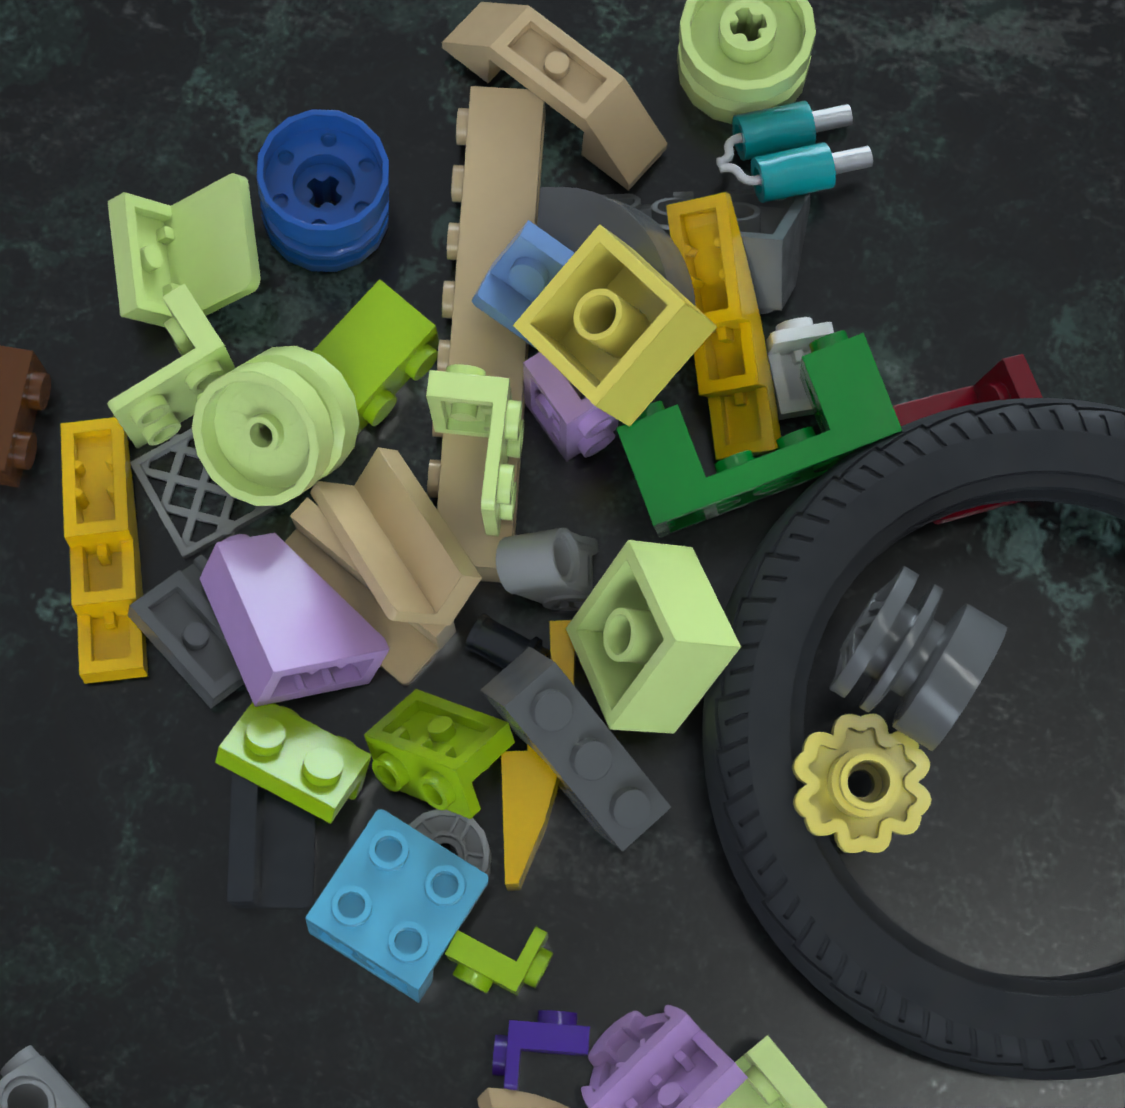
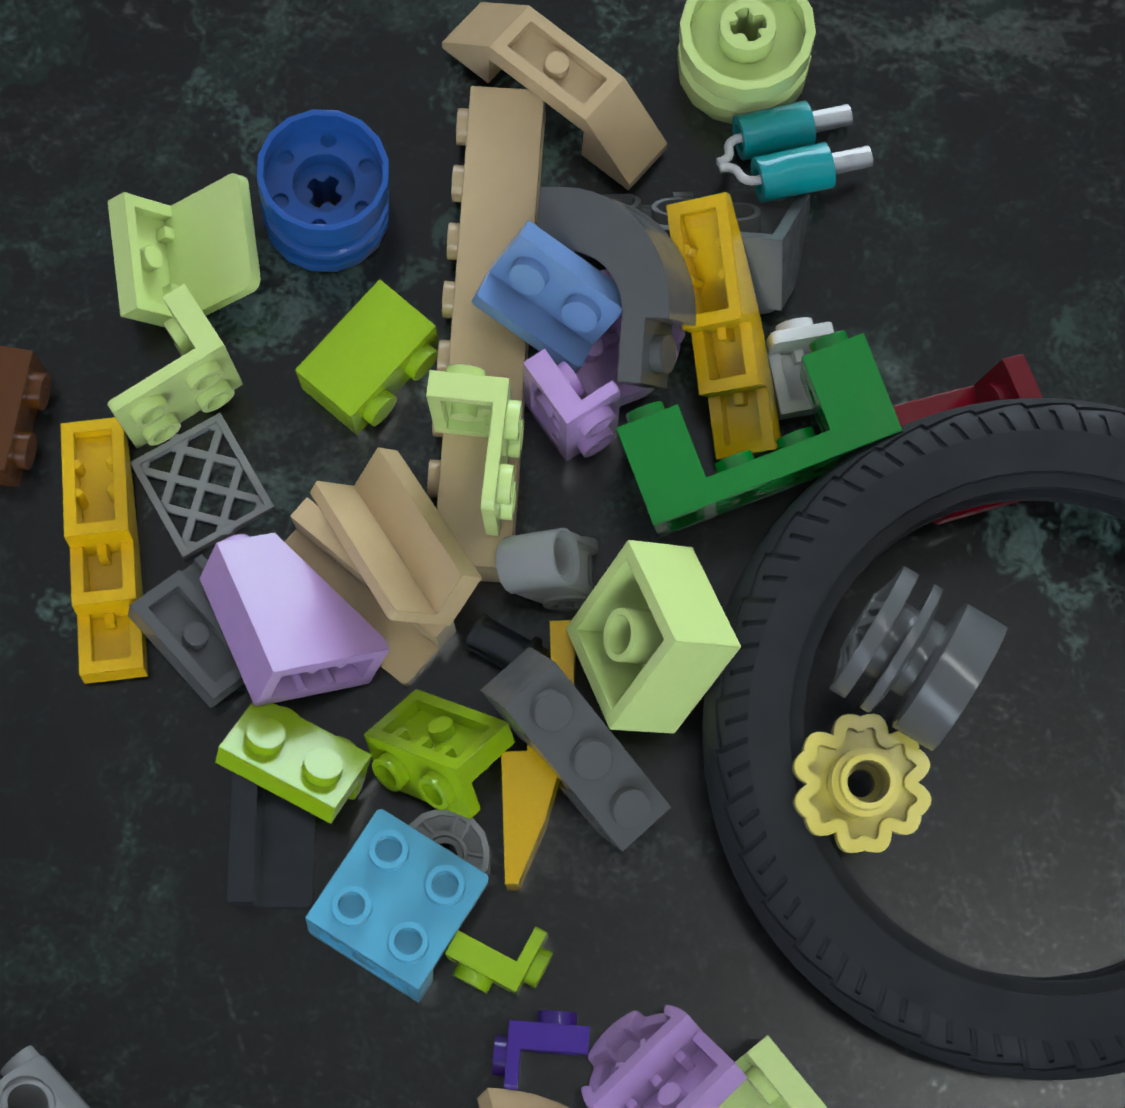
yellowish green wheel [192,346,359,506] -> none
light yellow brick [513,224,717,427] -> none

